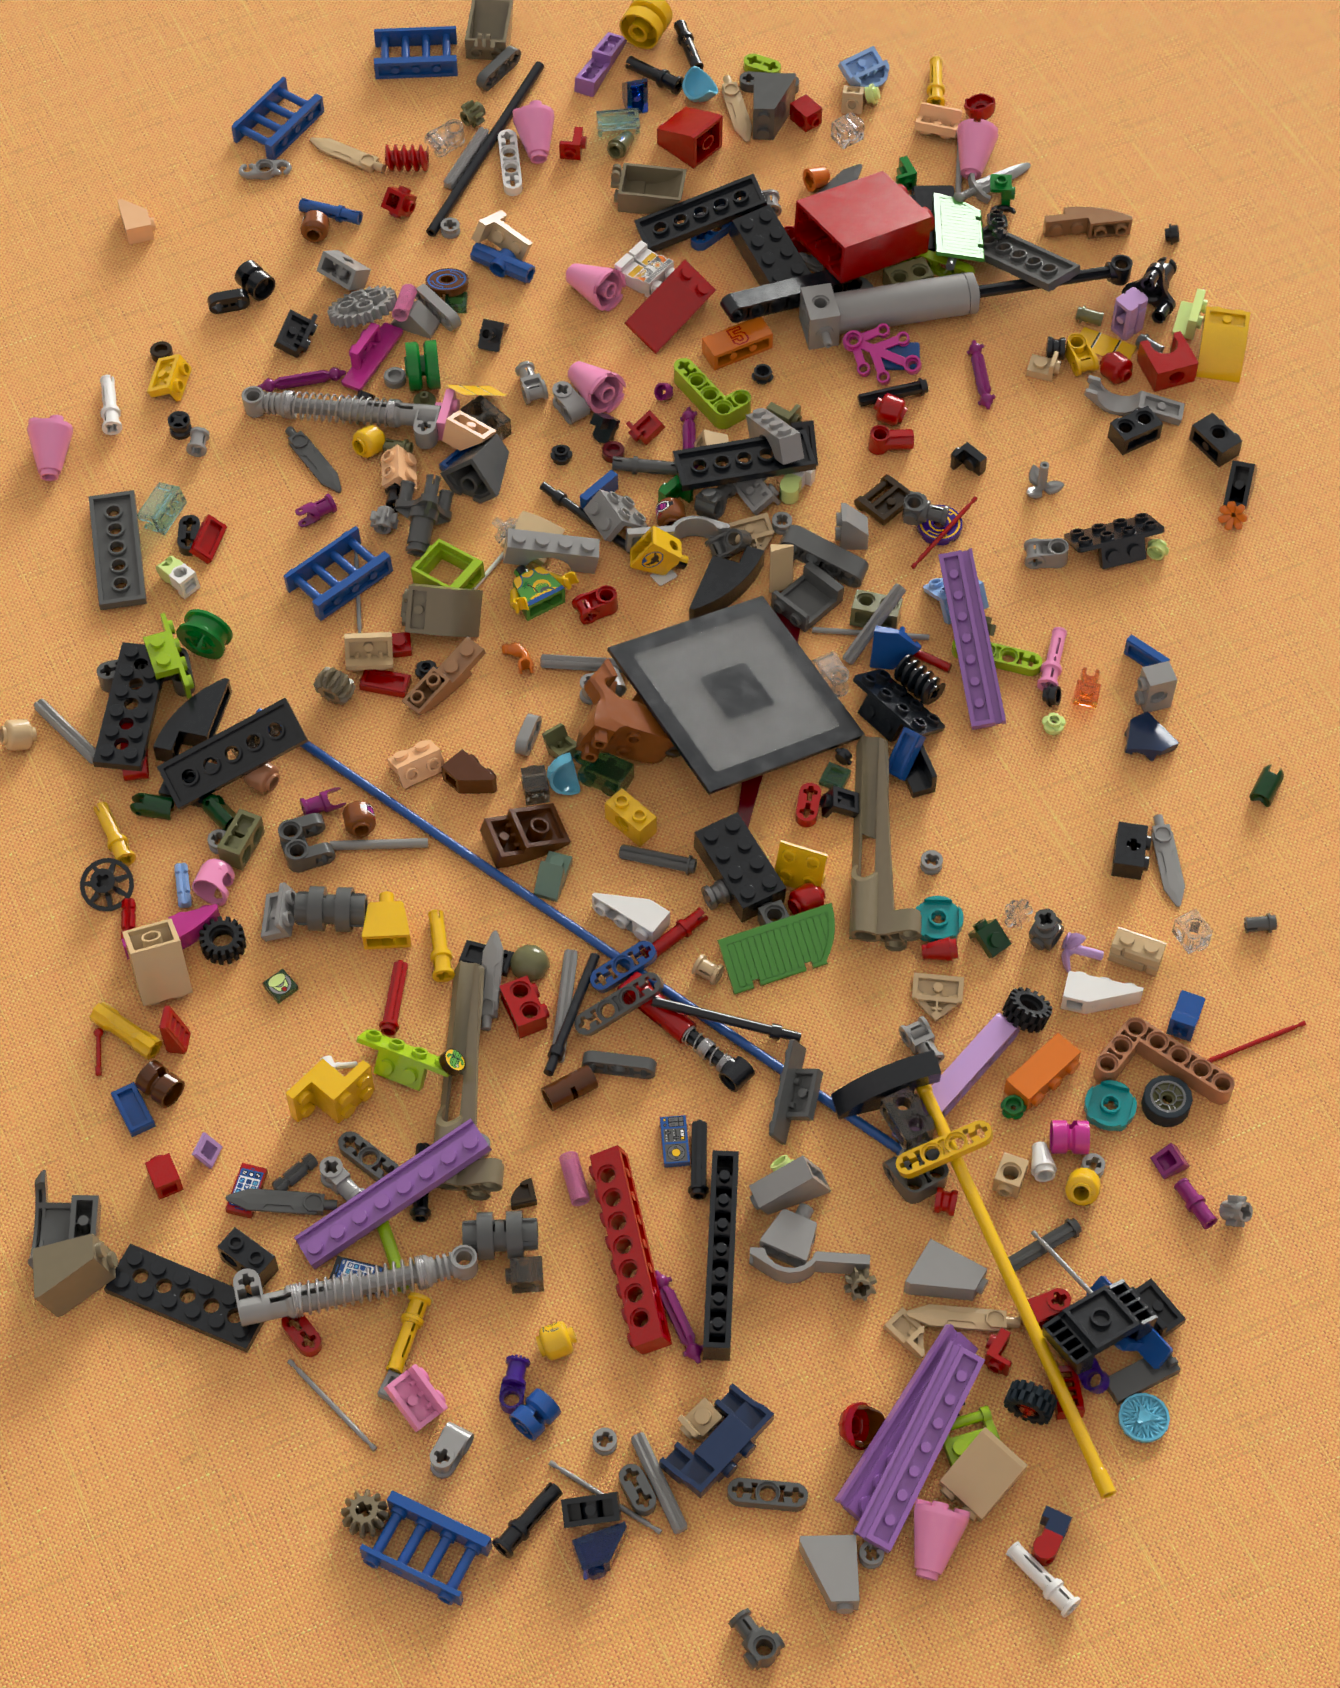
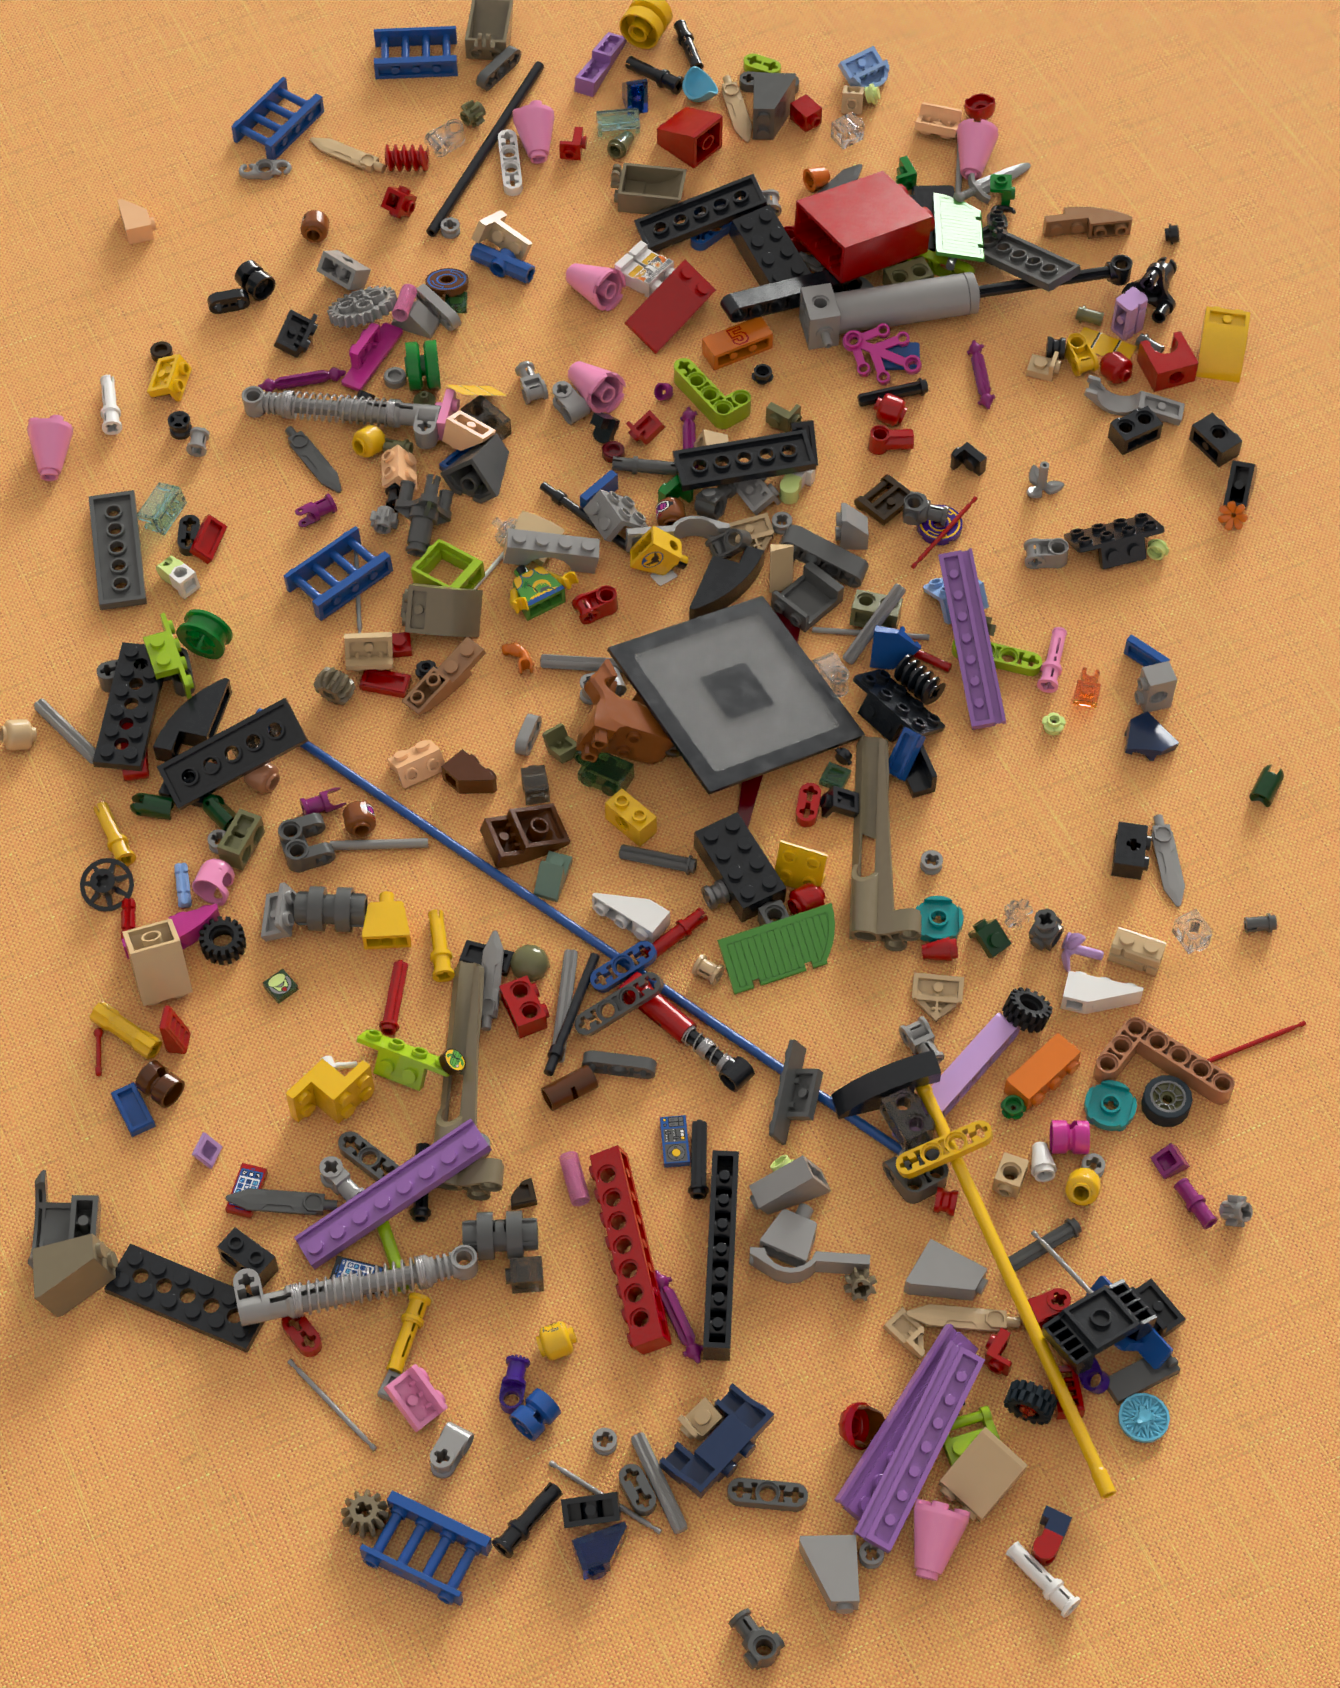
red brick [145,1153,184,1200] -> none
dark grey axle [272,1153,318,1191] -> none
blue pin [298,198,363,225] -> none
light grey axle [443,127,489,190] -> none
black bracket [478,319,509,352] -> none
medium azure helmet [547,752,581,795] -> none
black plate [550,445,572,465] -> none
black bar [651,996,801,1042] -> none
light grey arch [746,408,804,465] -> none
yellow pin [926,56,945,106] -> none
black plate [1042,683,1062,707] -> none
blue bracket [1166,990,1205,1042] -> none
yellowish green bracket [1172,288,1208,340] -> none

